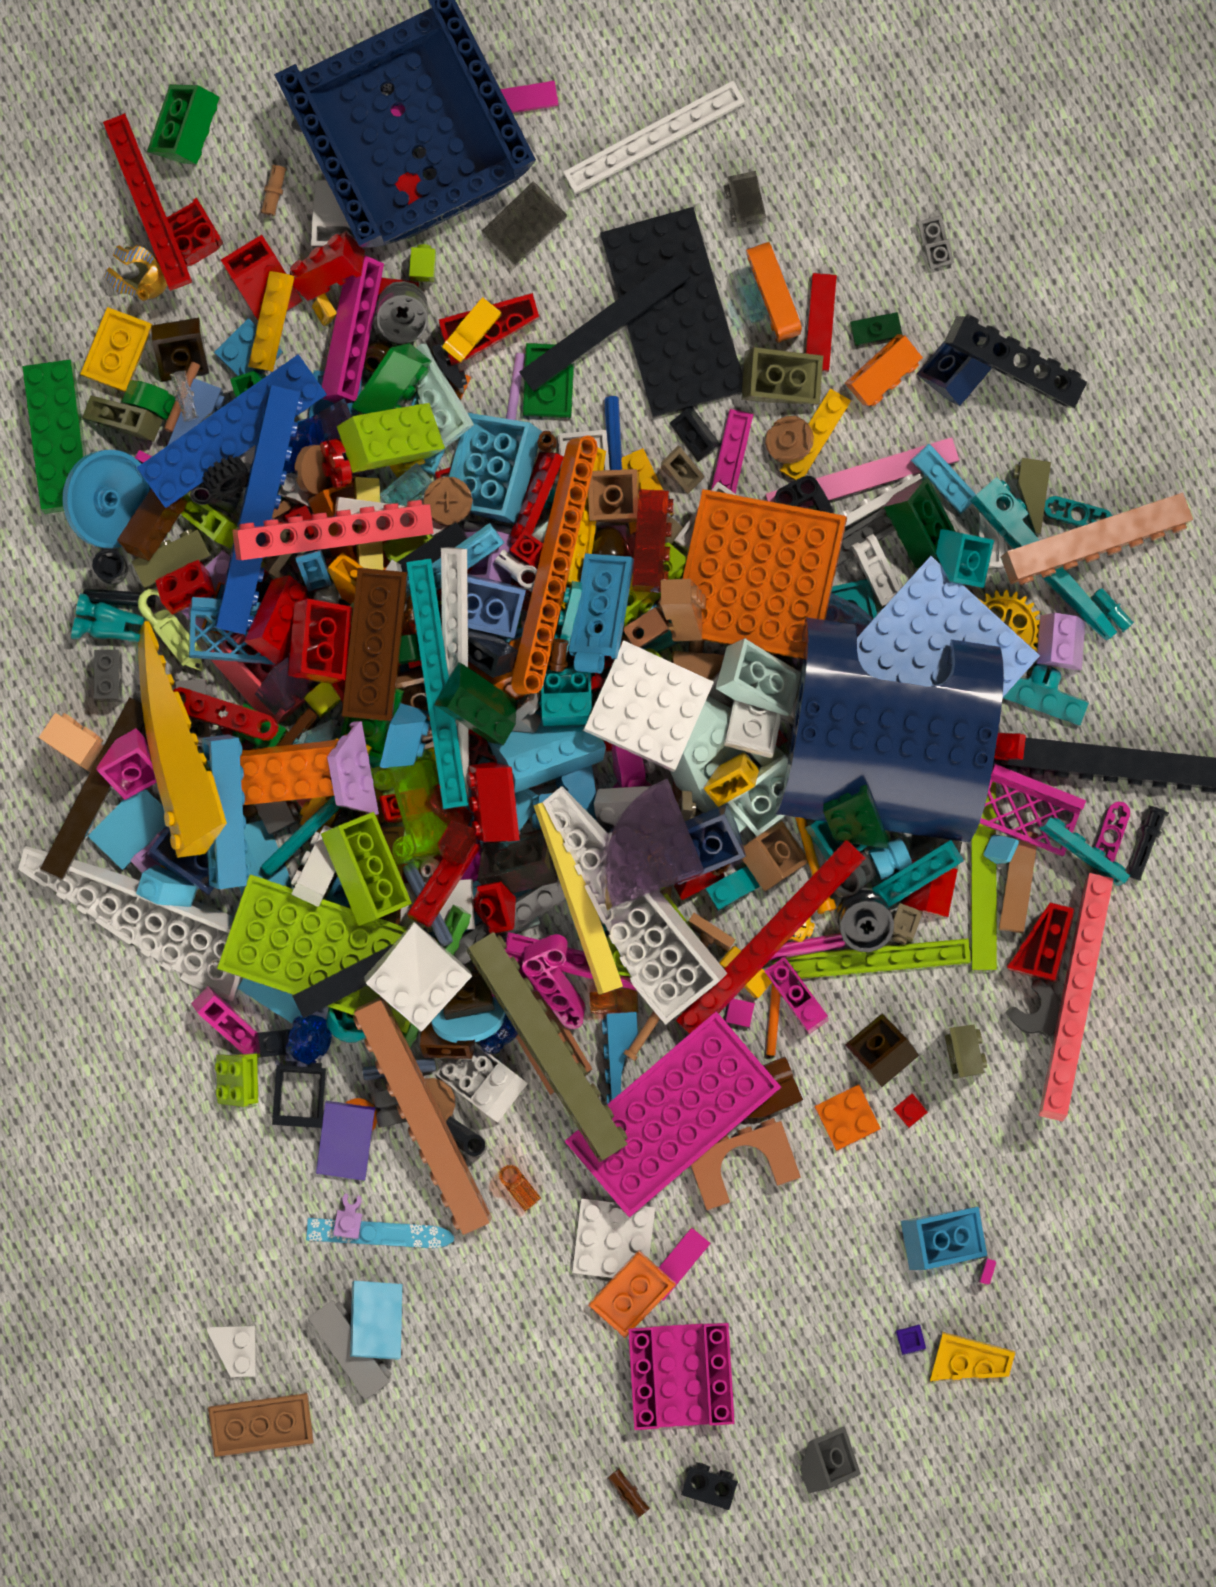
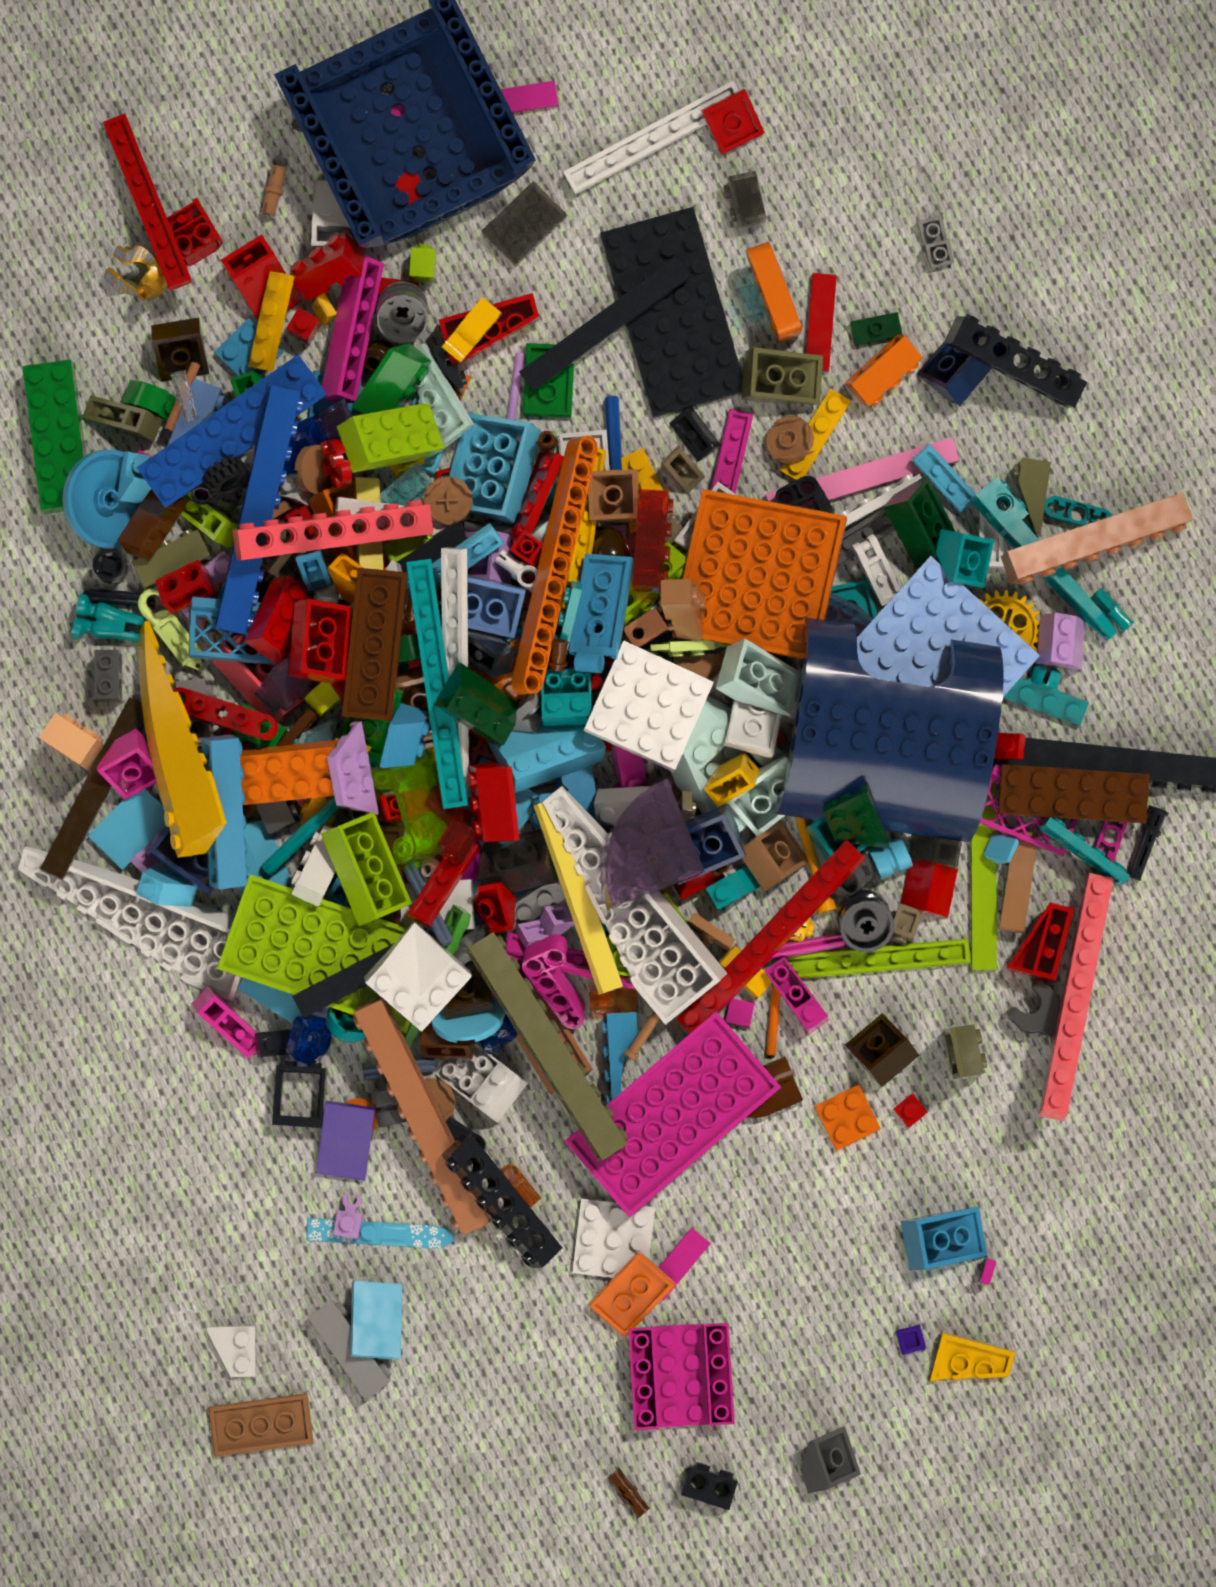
yellow plate [80,307,153,392] -> none
green slope [147,84,220,165] -> none
lime bracket [215,1053,259,1107] -> none
nougat arch [691,1118,801,1210] -> none
teal plate [872,840,964,907] -> none
none -> medium azure slope [117,452,151,504]
none -> red brick [286,308,321,345]
none -> black brick [441,1134,563,1268]
none -> lavender slope [516,903,575,948]
none -> yellowish green plate [650,640,729,657]
none -> red tile [701,88,765,155]
none -> reddish brown plate [998,764,1150,824]

